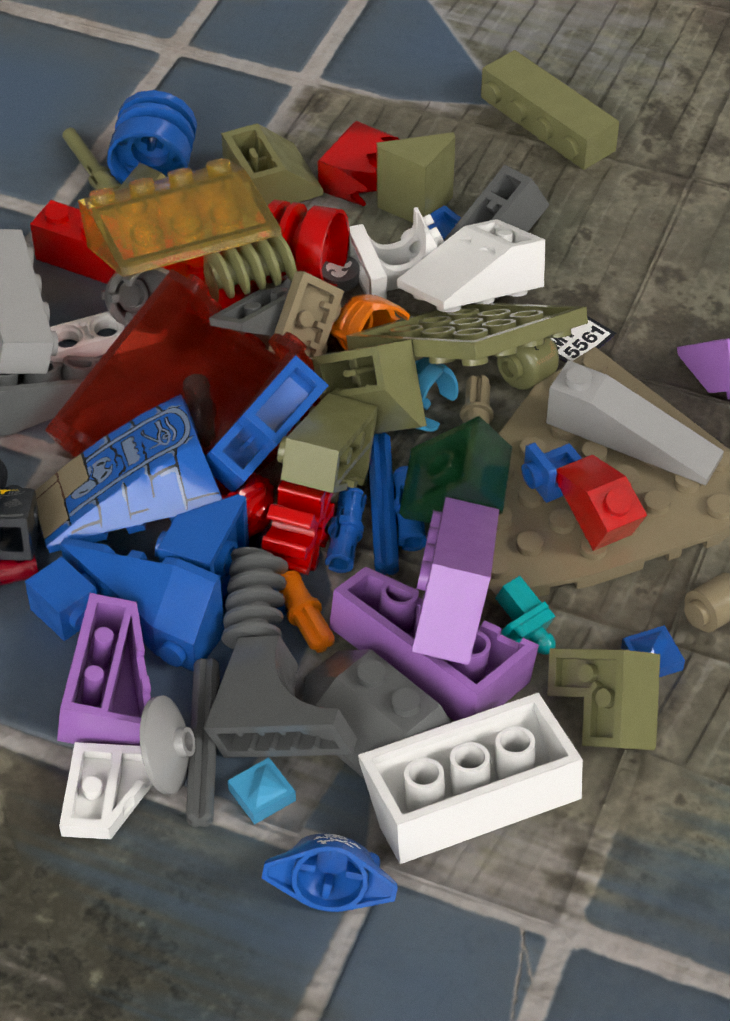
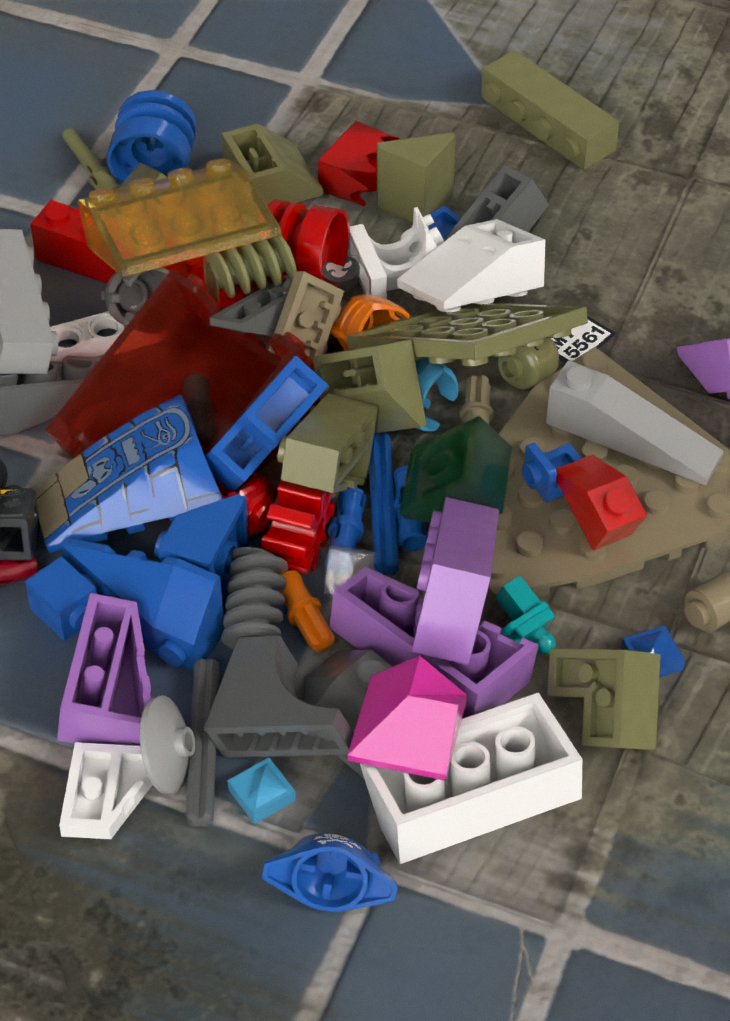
none -> clear tile [324,546,376,594]
none -> slope [348,656,467,781]

